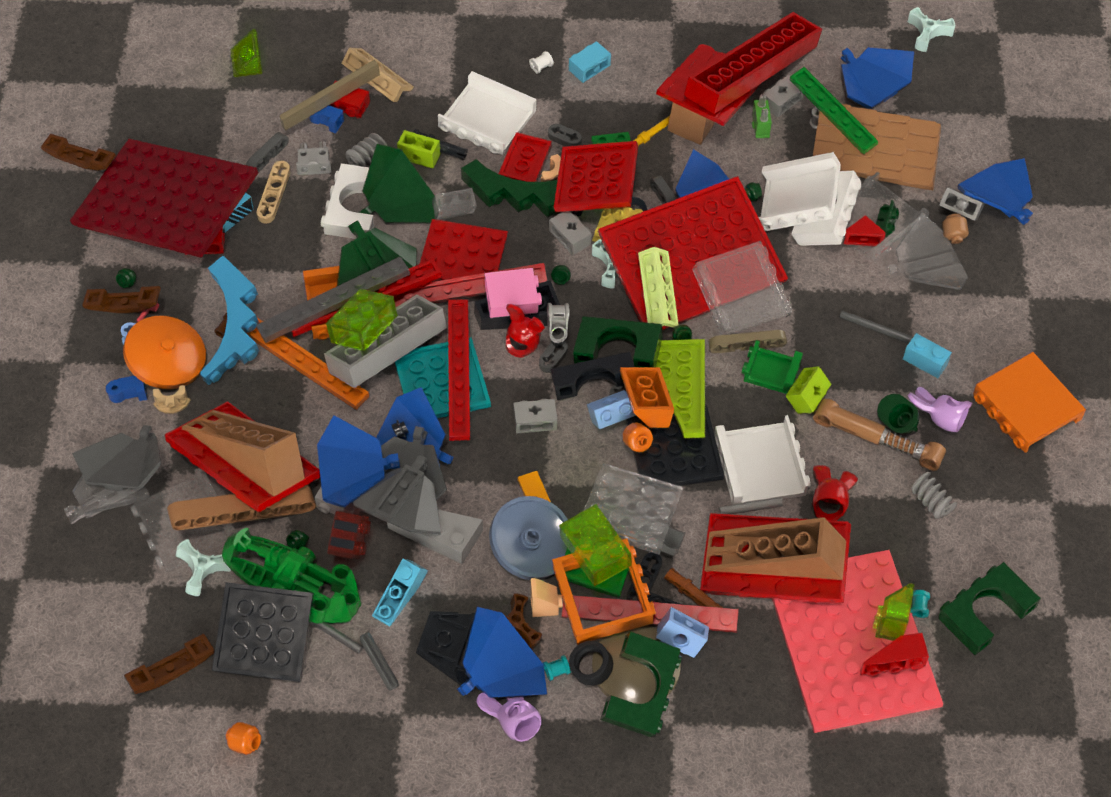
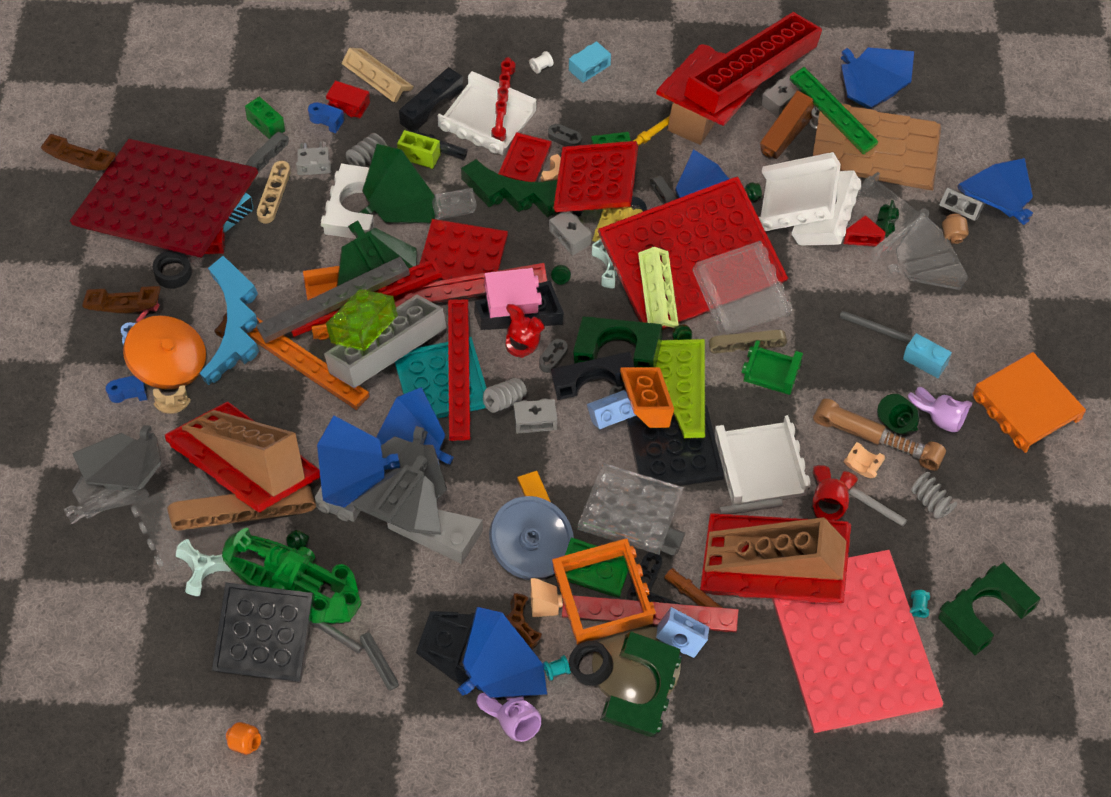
dark green plate [116,268,136,288] -> none
reddish brown slope [124,633,215,694] -> none
clear neon green slope [230,29,262,77] -> none
dark tan tile [279,60,380,131] -> none
clear red brick [327,511,371,559] -> none
medium azure slope [372,558,428,626] -> none
black plate [391,420,409,439] -> none
light grey piece [547,303,569,343] -> none
clear neon green brick [559,504,632,587] -> none
orange head [623,422,653,452] -> none
bright green piece [752,94,772,138] -> none
lime brick [786,366,831,414] -> none
red slope [860,633,929,676] -> none
clear neon green slope [872,583,914,641] -> none
light aqua piece [907,7,955,52] -> none
none -> black tyre [152,250,192,289]
none -> green brick [245,96,285,139]
none -> black arch [399,67,463,132]
none -> light grey piece [483,378,527,413]
none -> red bar [491,57,516,141]
none -> dark orange slope [760,90,814,159]
none -> light nougat piece [843,442,885,478]
none -> light grey bar [849,486,907,527]

